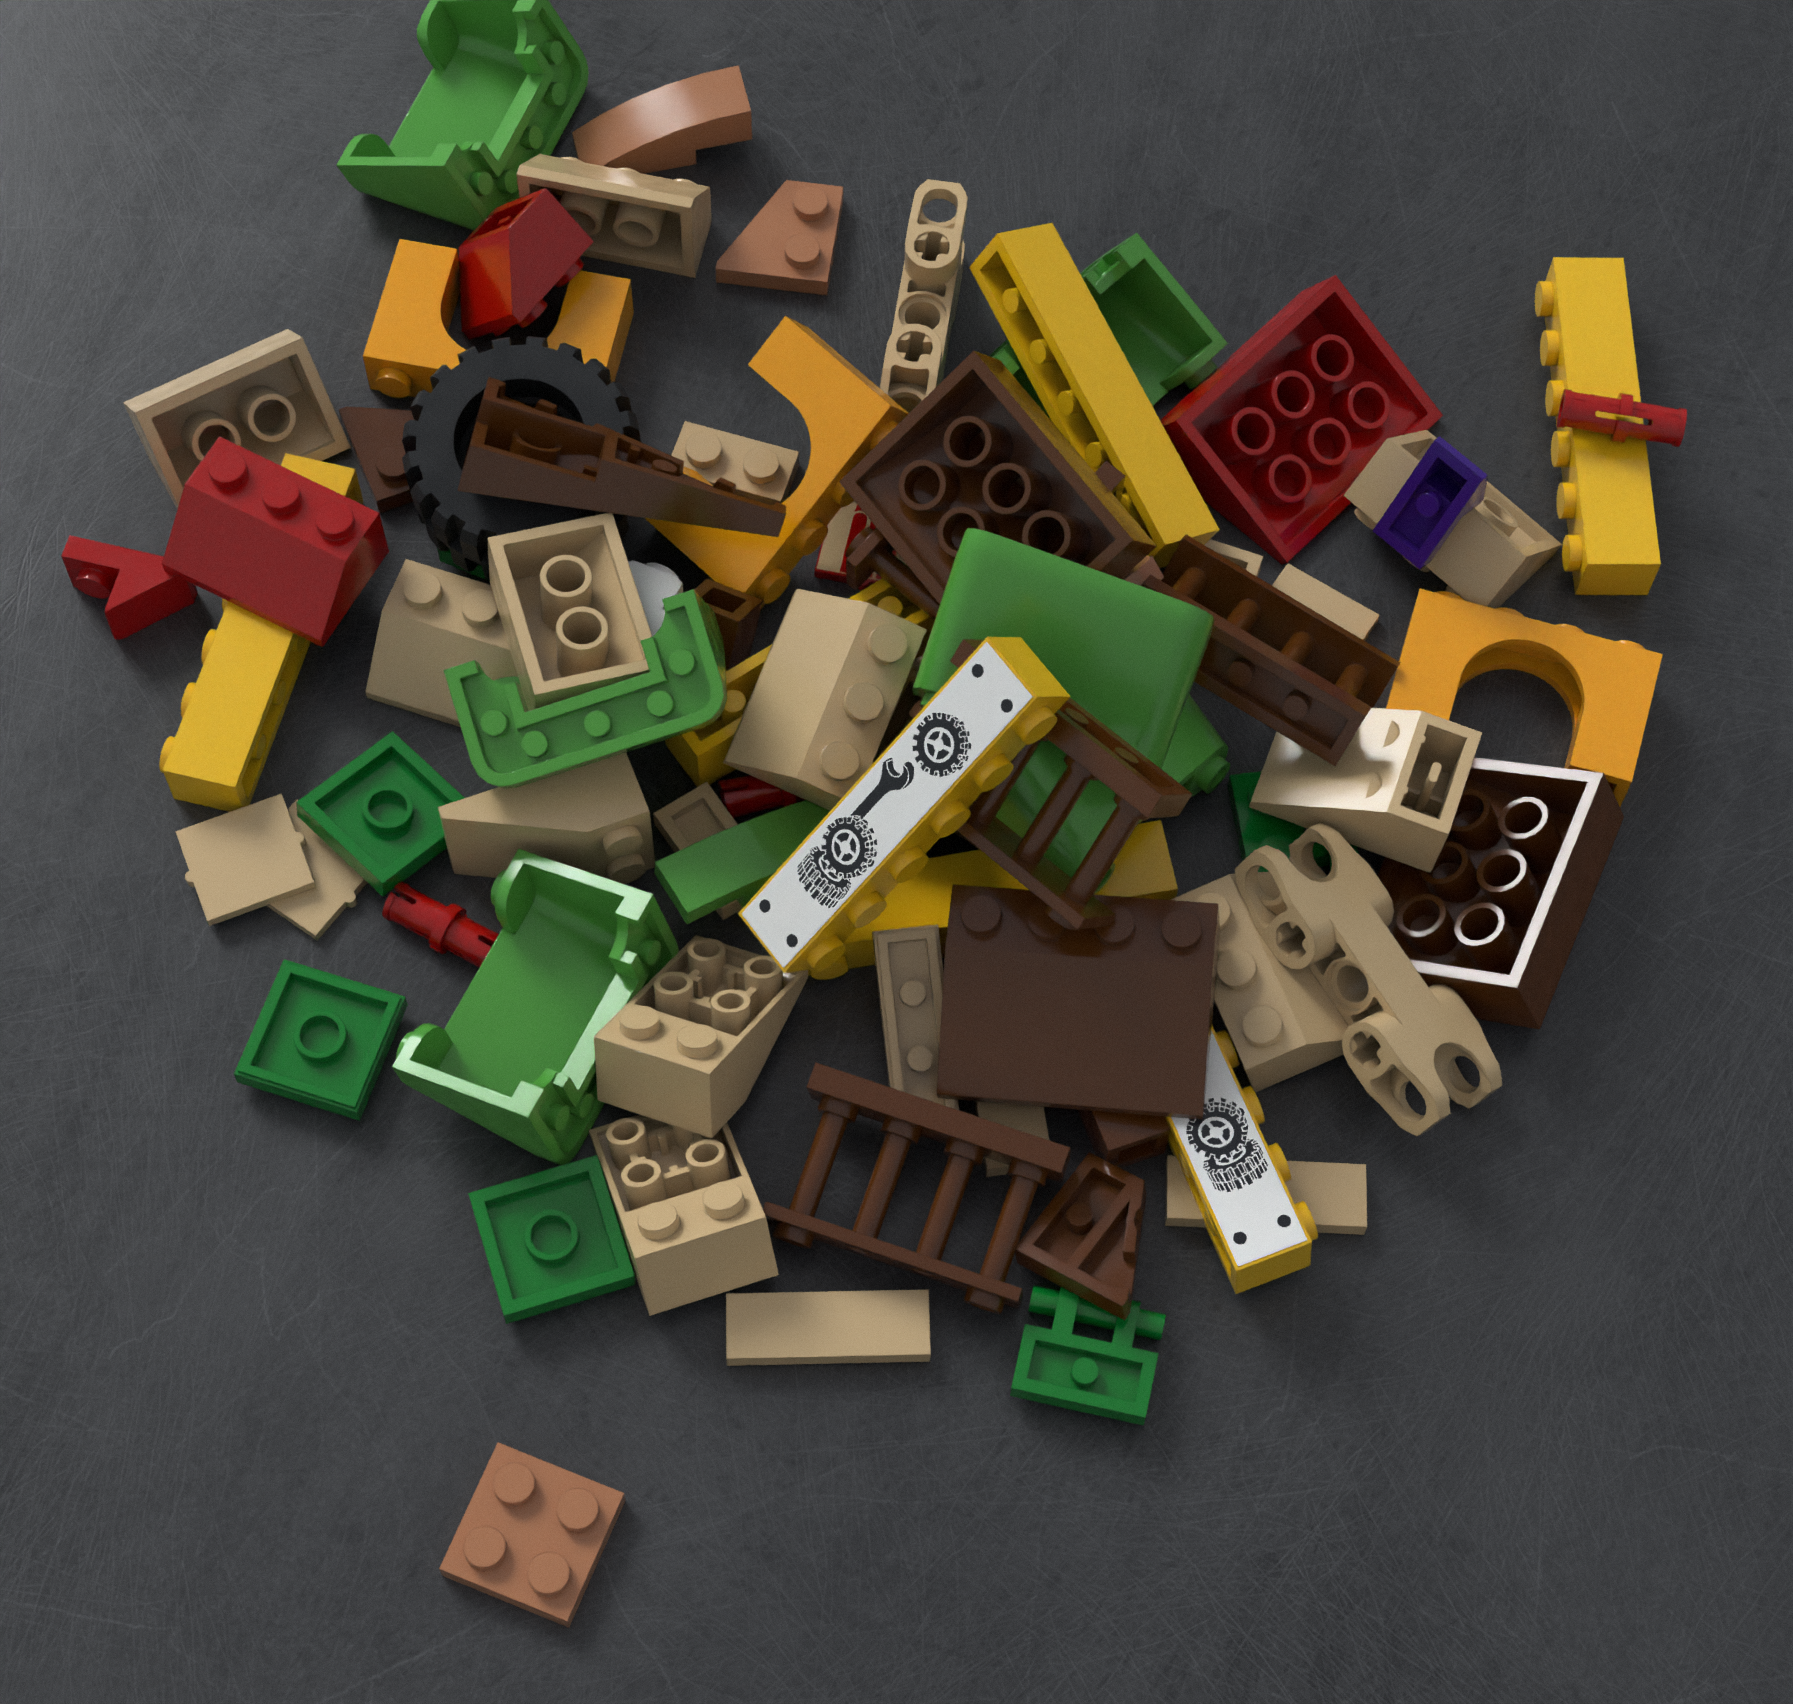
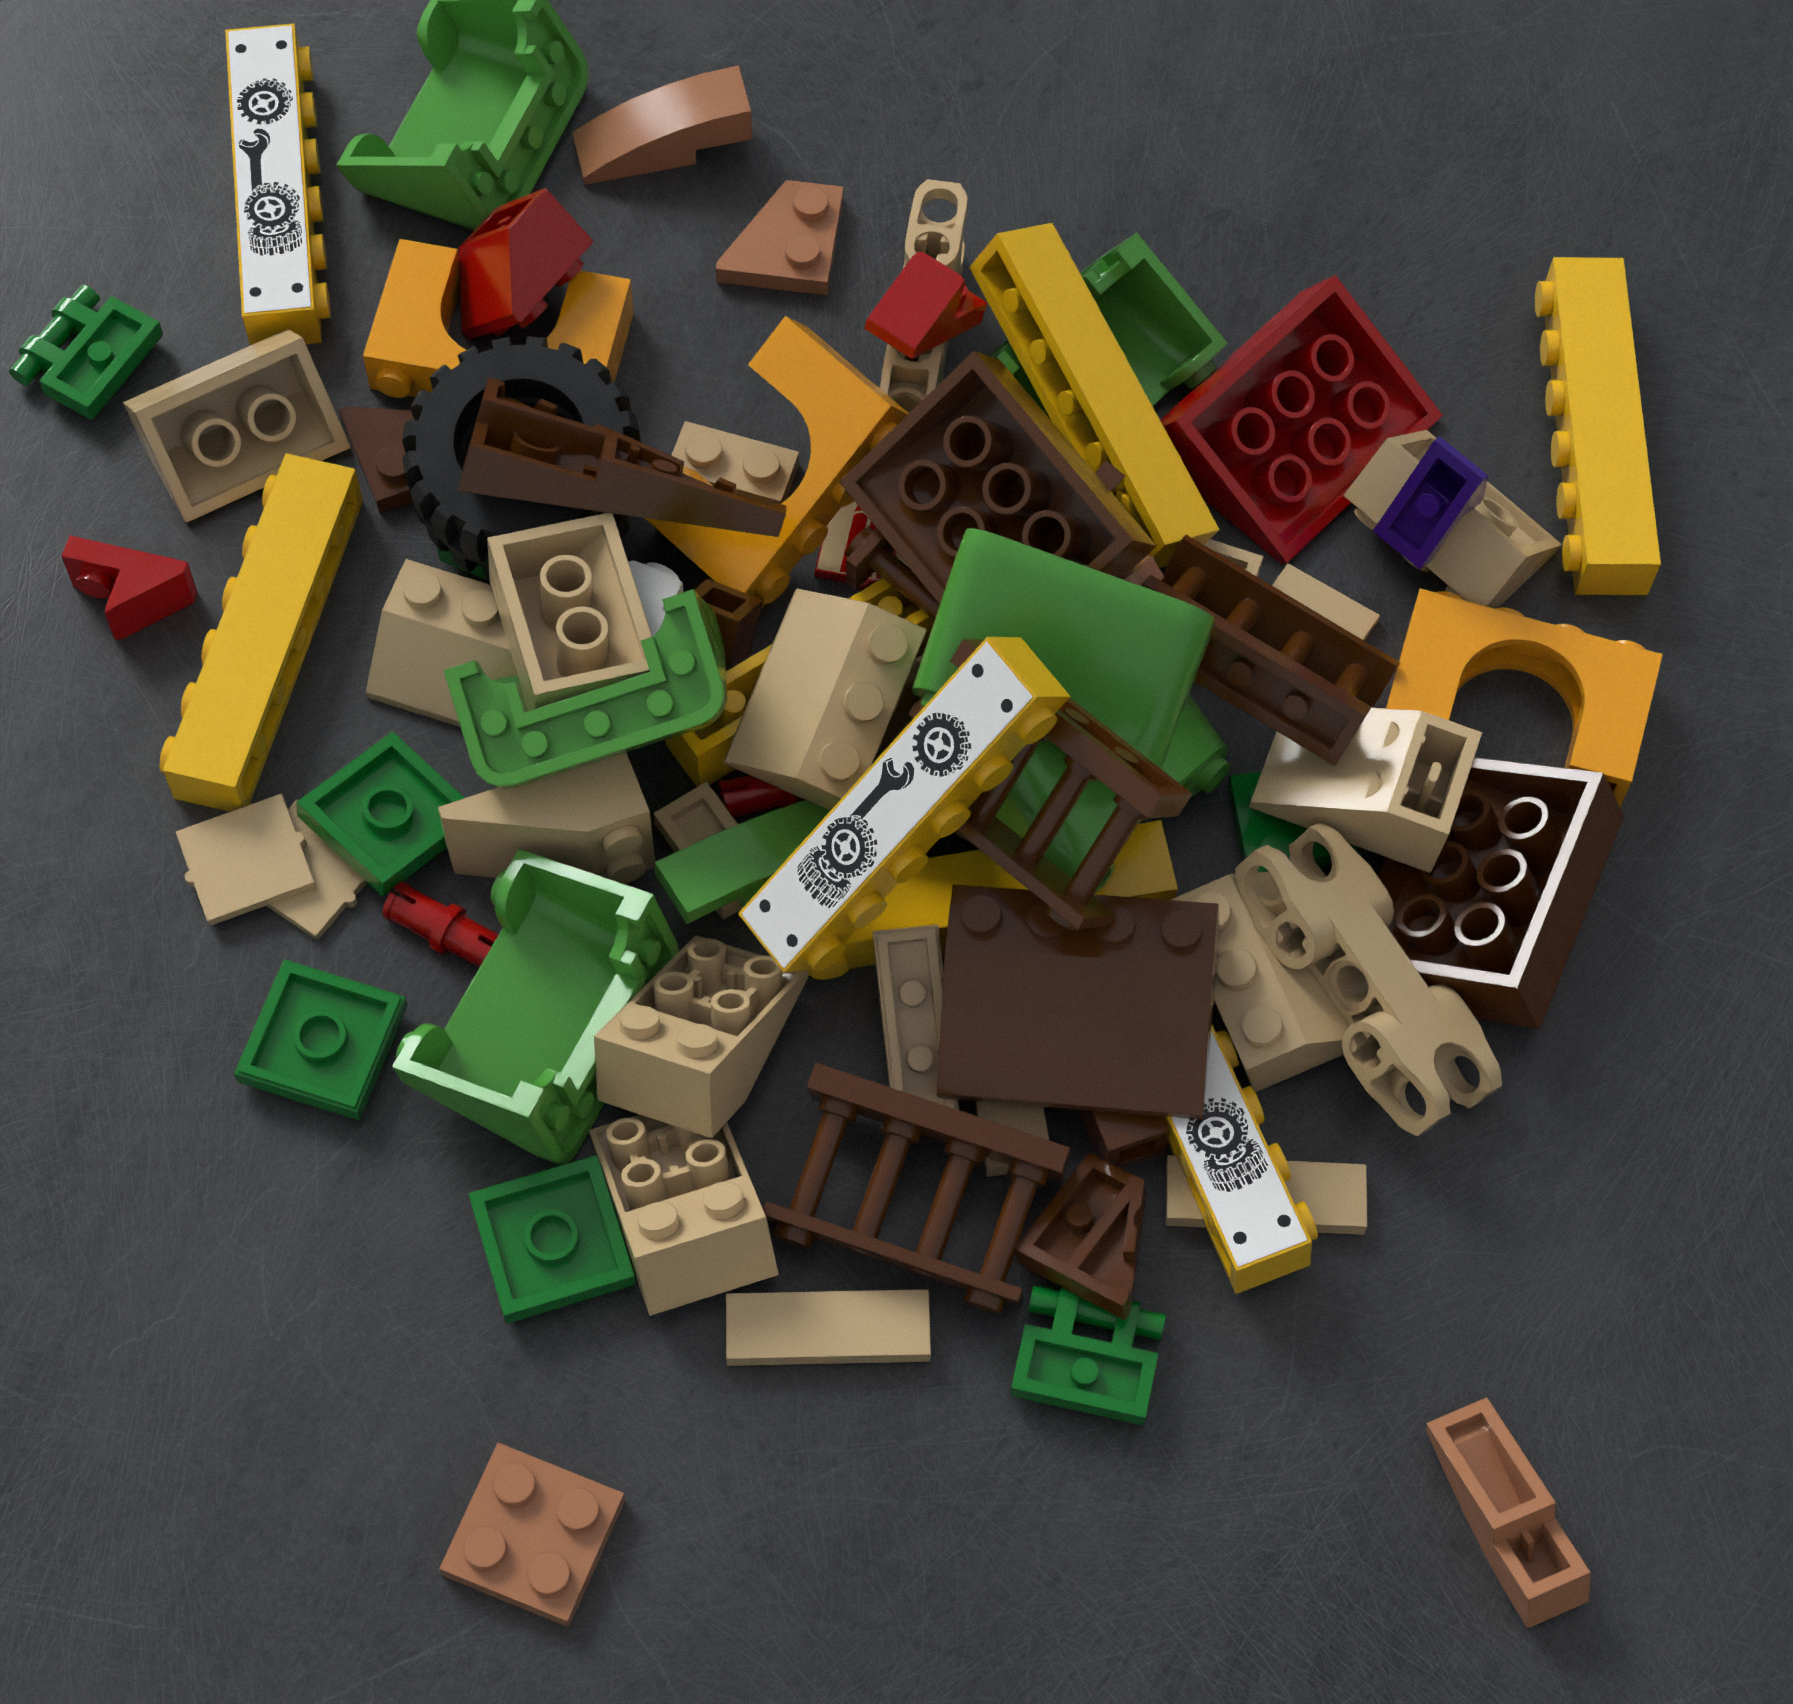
red slope [162,436,389,647] -> none
tan slope [516,154,712,278] -> none
red pin [1557,389,1687,447] -> none
none -> green plate [9,284,163,420]
none -> brick [225,23,331,345]
none -> red slope [864,251,988,359]
none -> nougat slope [1426,1397,1591,1629]

